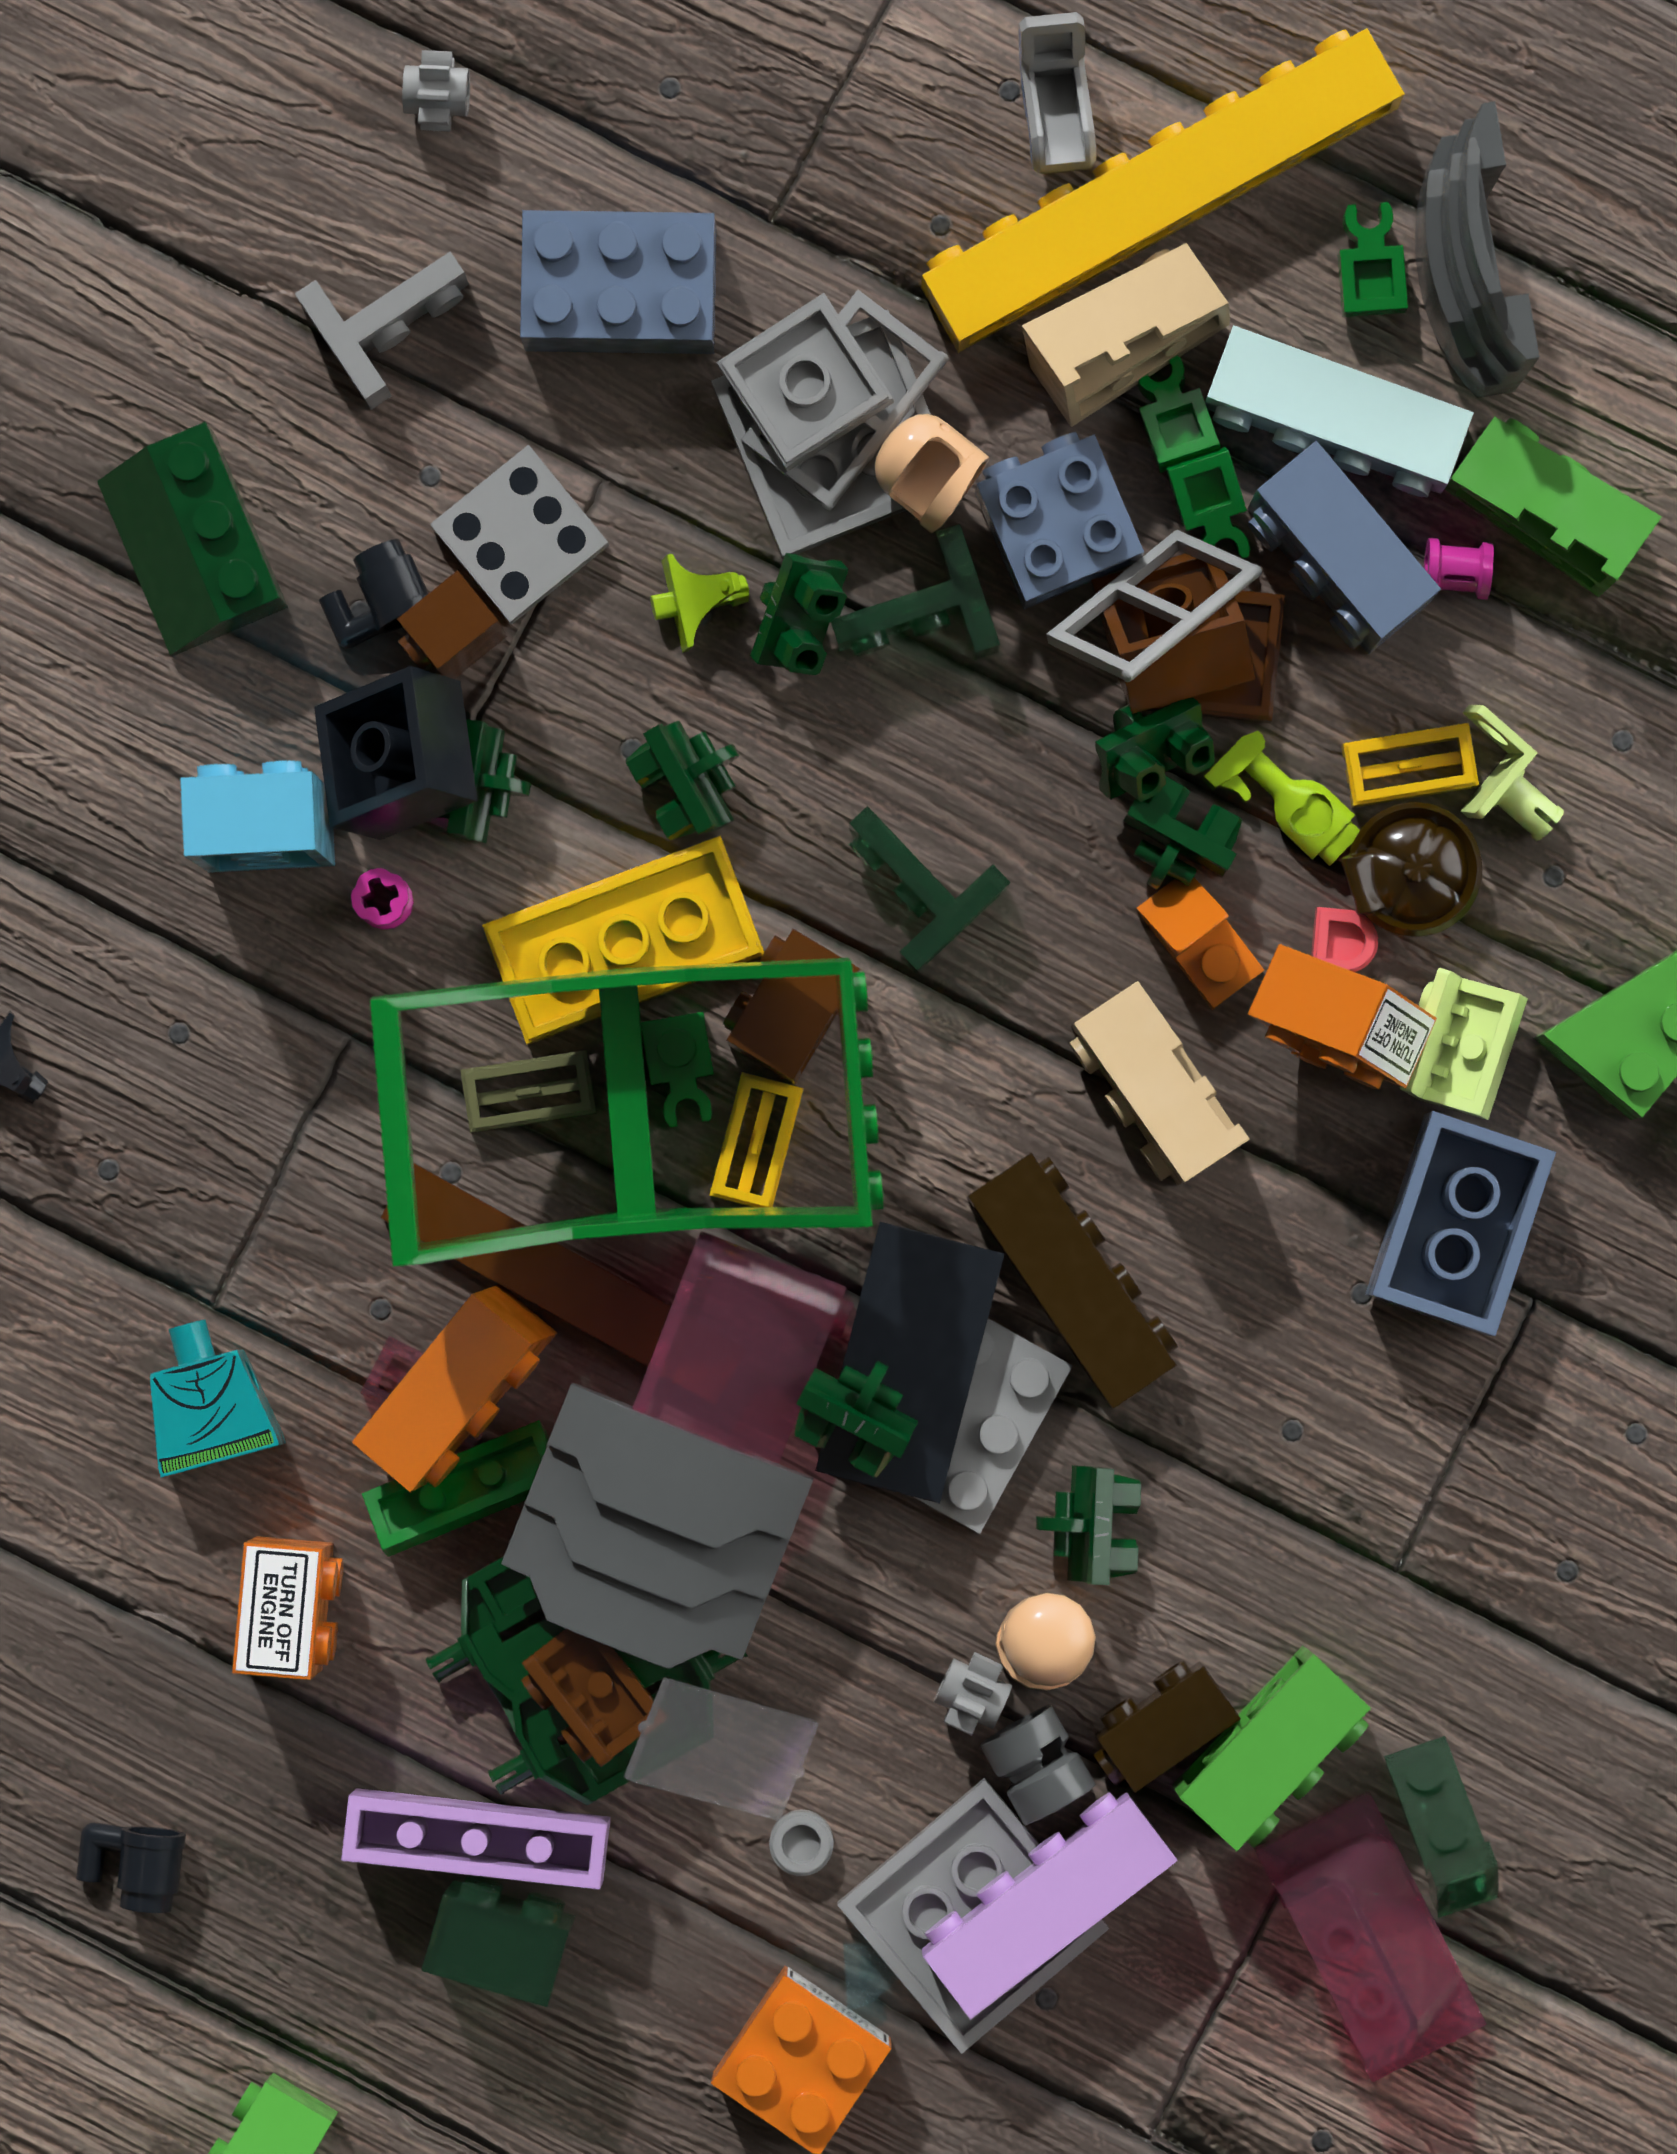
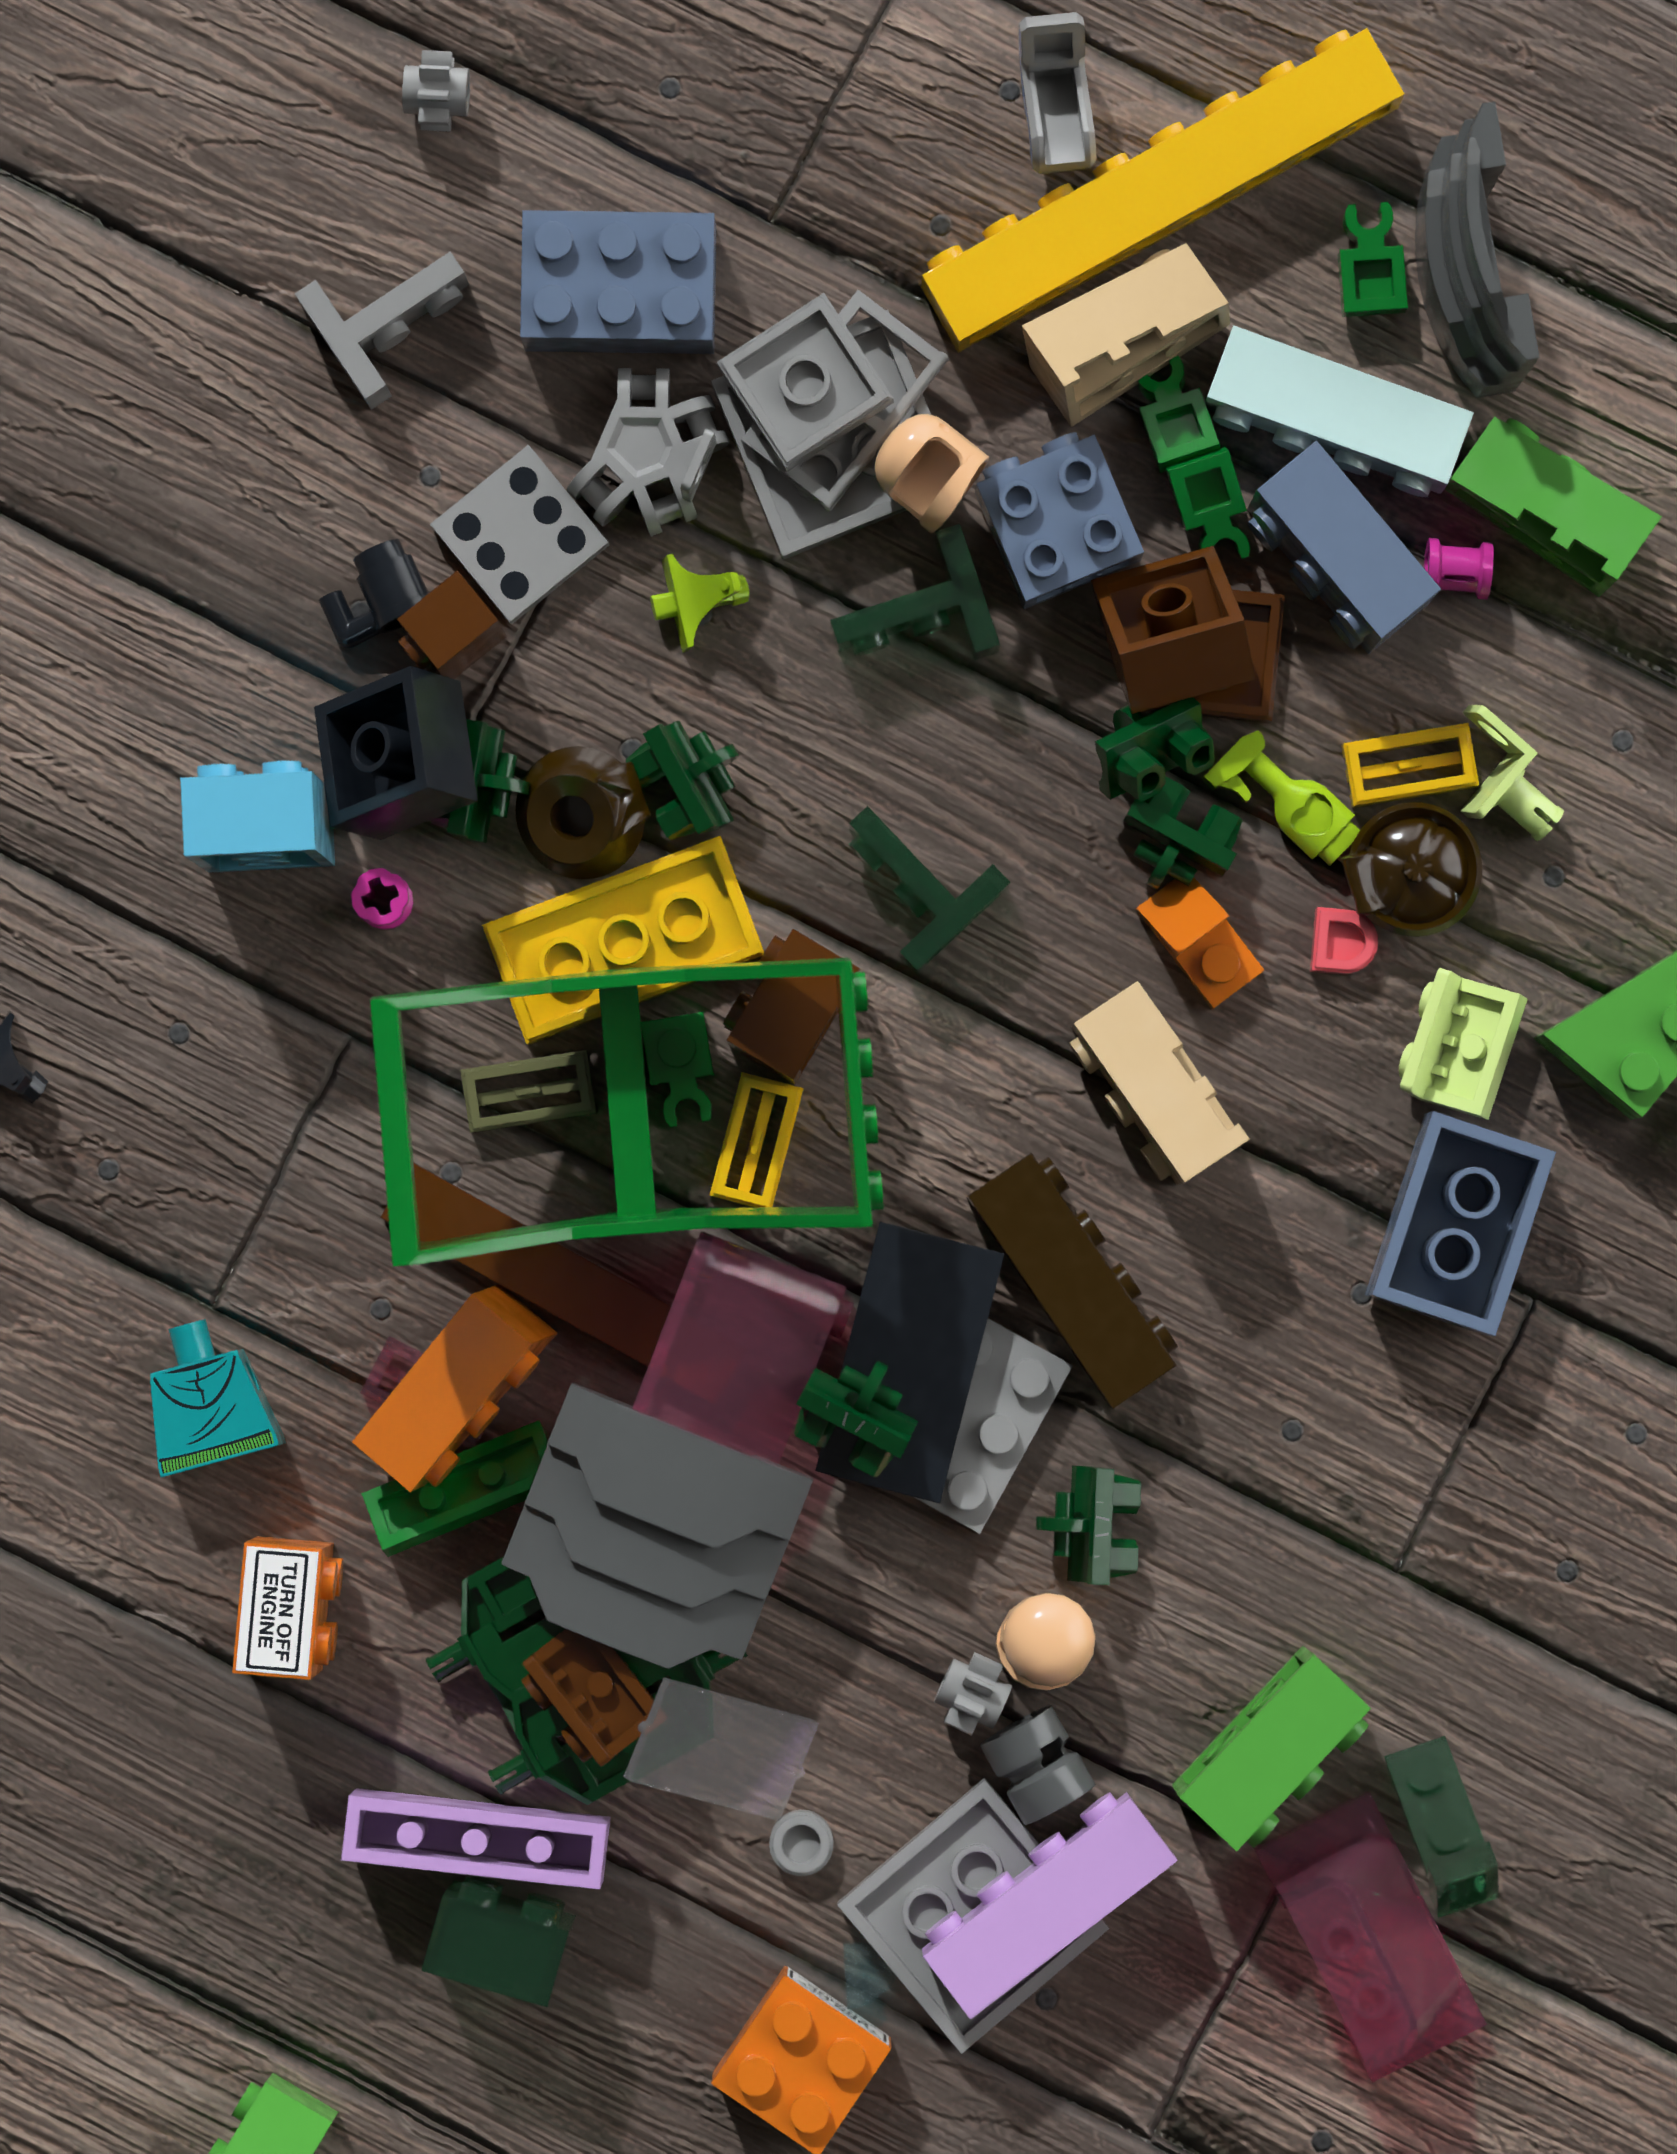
black piece [76,1822,186,1913] -> none
dark green slope [97,421,288,657] -> none
dark green hips [750,553,849,675] -> none
light grey window [1046,529,1262,682] -> none
dark brown brick [1093,1660,1241,1792] -> none
orange brick [1248,944,1437,1090] -> none
none -> dark brown piece [515,746,651,879]
none -> light grey piece [566,368,730,536]

